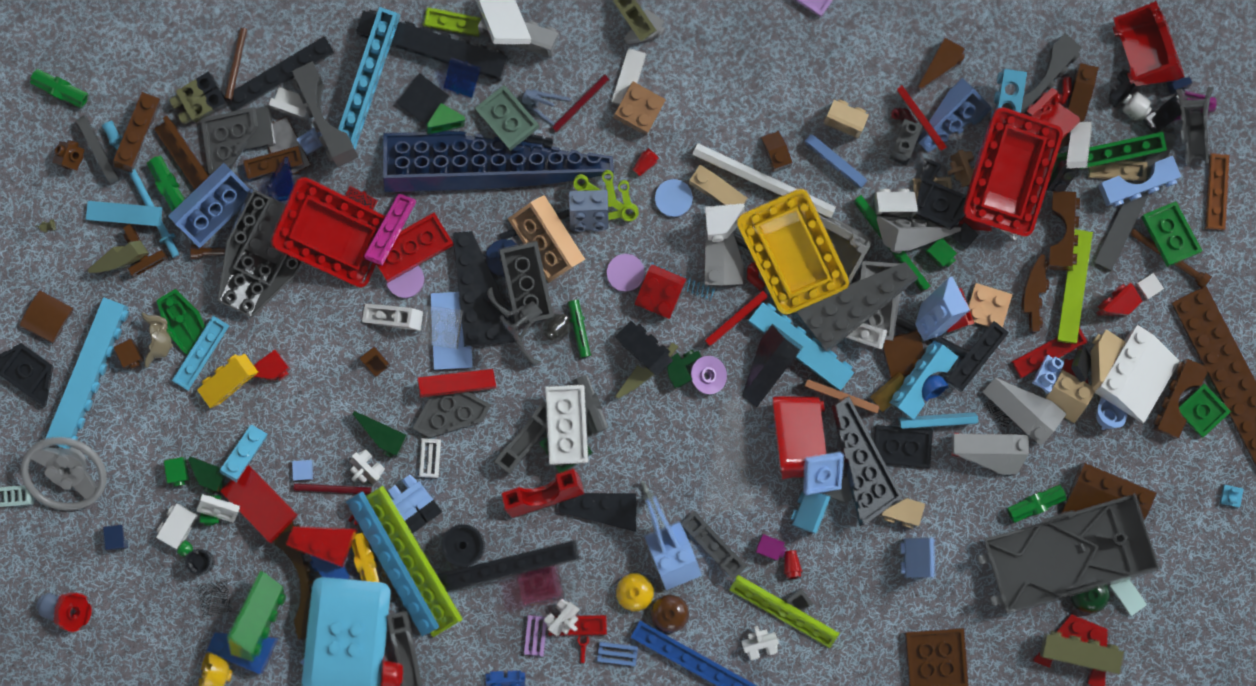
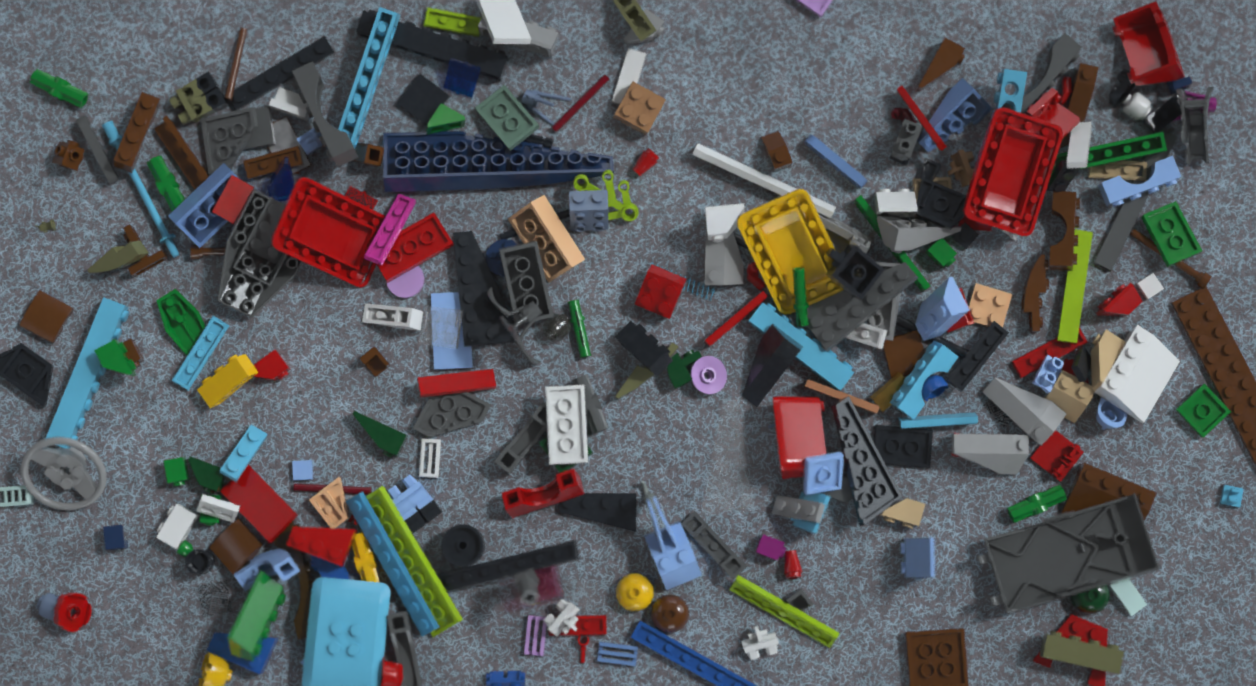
medium azure tile [86,201,162,227] -> none
dark tan hair [141,312,173,368] -> none
white hips [349,449,385,486] -> none
lavender tile [607,254,645,292] -> none
light blue tile [655,179,693,217] -> none
tan slope [689,165,747,205] -> none
tan slope [824,99,869,138] -> none
reddish brown arch [1153,359,1209,439] -> none
dark orange tile [1205,153,1230,231] -> none
none -> green slope [94,339,137,377]
none -> reddish brown slope [209,519,263,574]
none -> red piece [212,175,254,224]
none -> light blue arch [234,549,300,591]
none -> light nougat wing [309,477,349,528]
none -> brick [353,143,384,166]
none -> dark grey piece [514,568,540,605]
none -> light grey plate [772,495,825,523]
none -> green pin [792,267,809,326]
none -> black hinge [826,244,885,300]
none -> red hinge [1030,430,1084,482]

